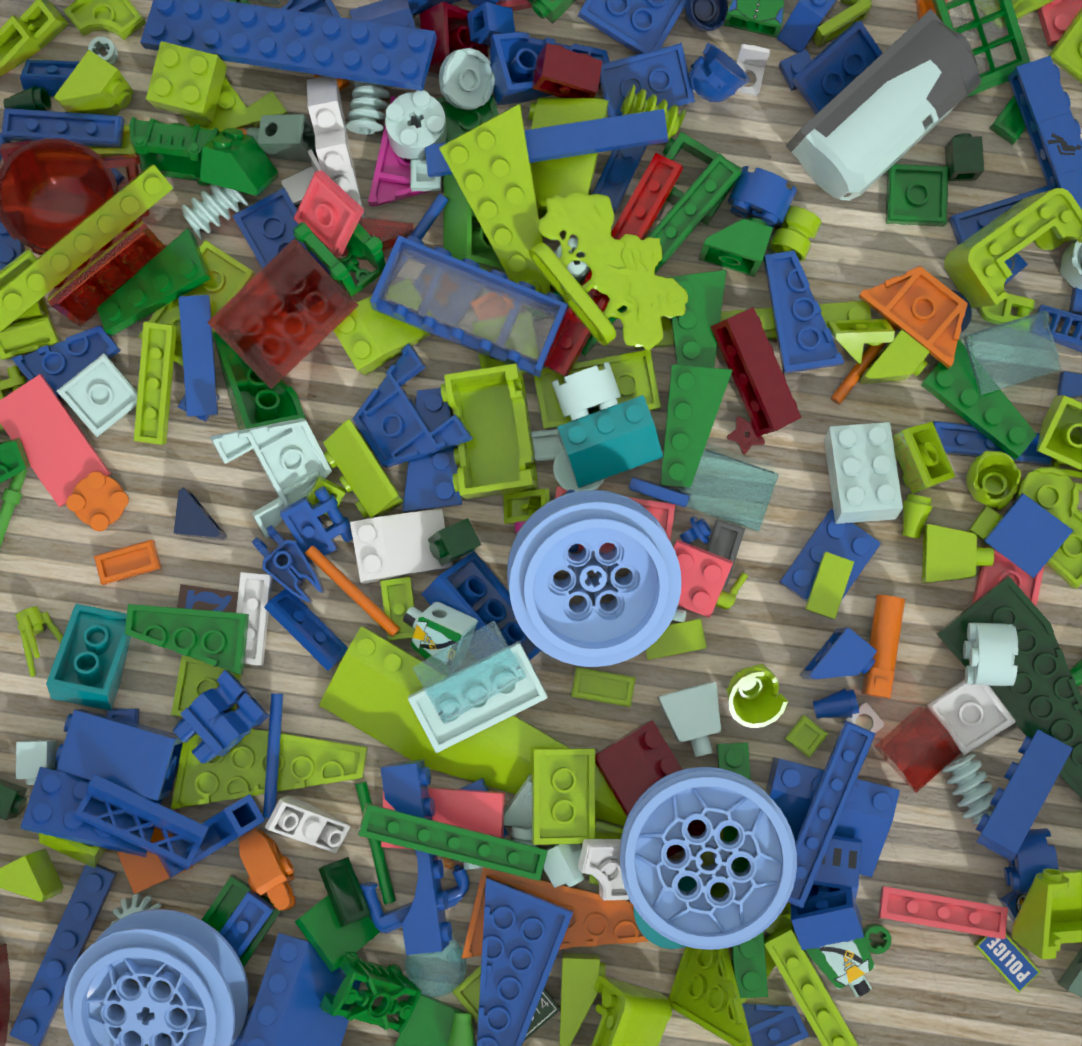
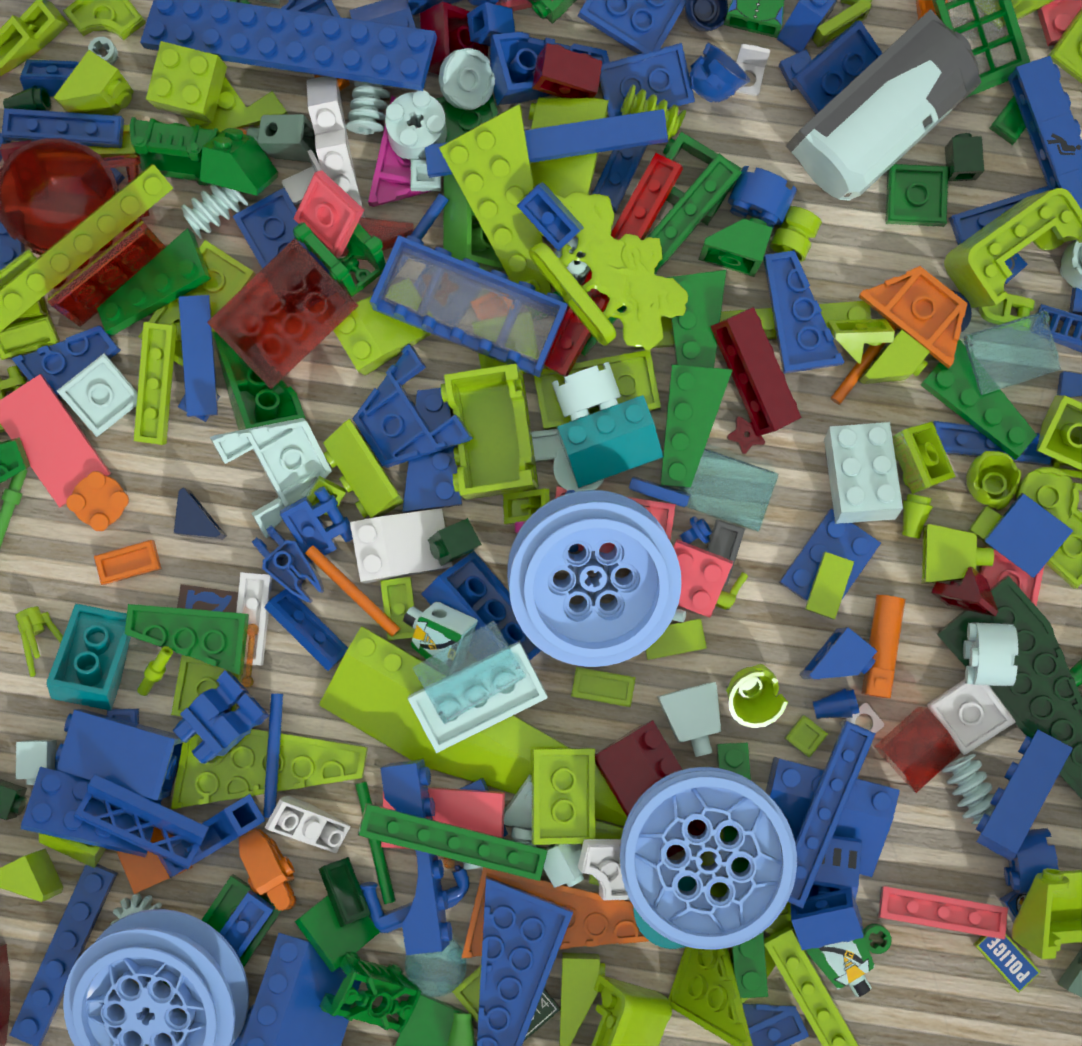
none -> lime bar [137,646,173,696]
none -> clear orange hinge [242,624,259,688]
none -> blue slope [517,182,584,251]
none -> dark red slope [931,566,998,617]

